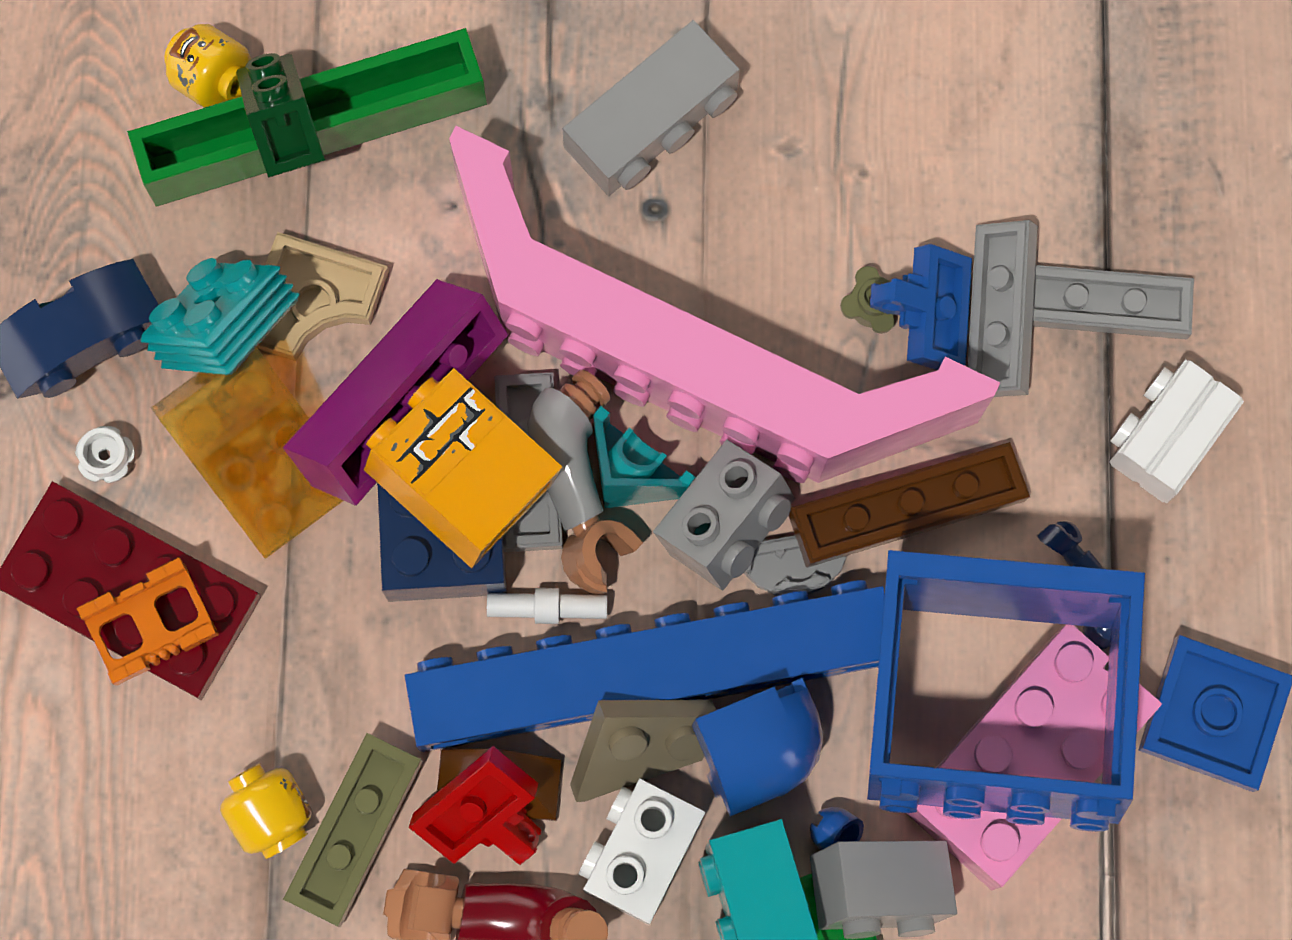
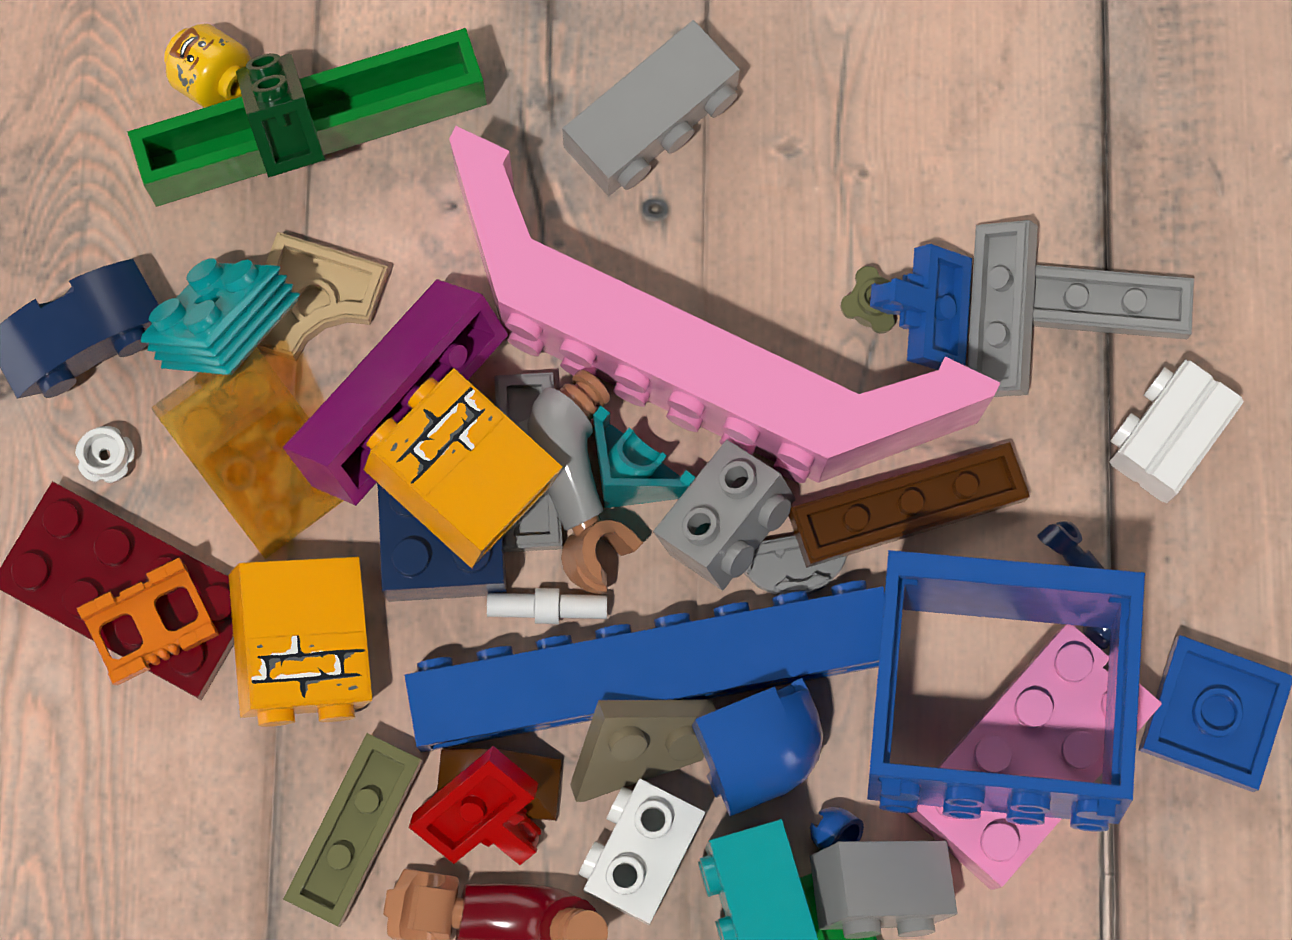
yellow head [220,763,312,859] -> none
none -> light orange brick [229,557,372,727]

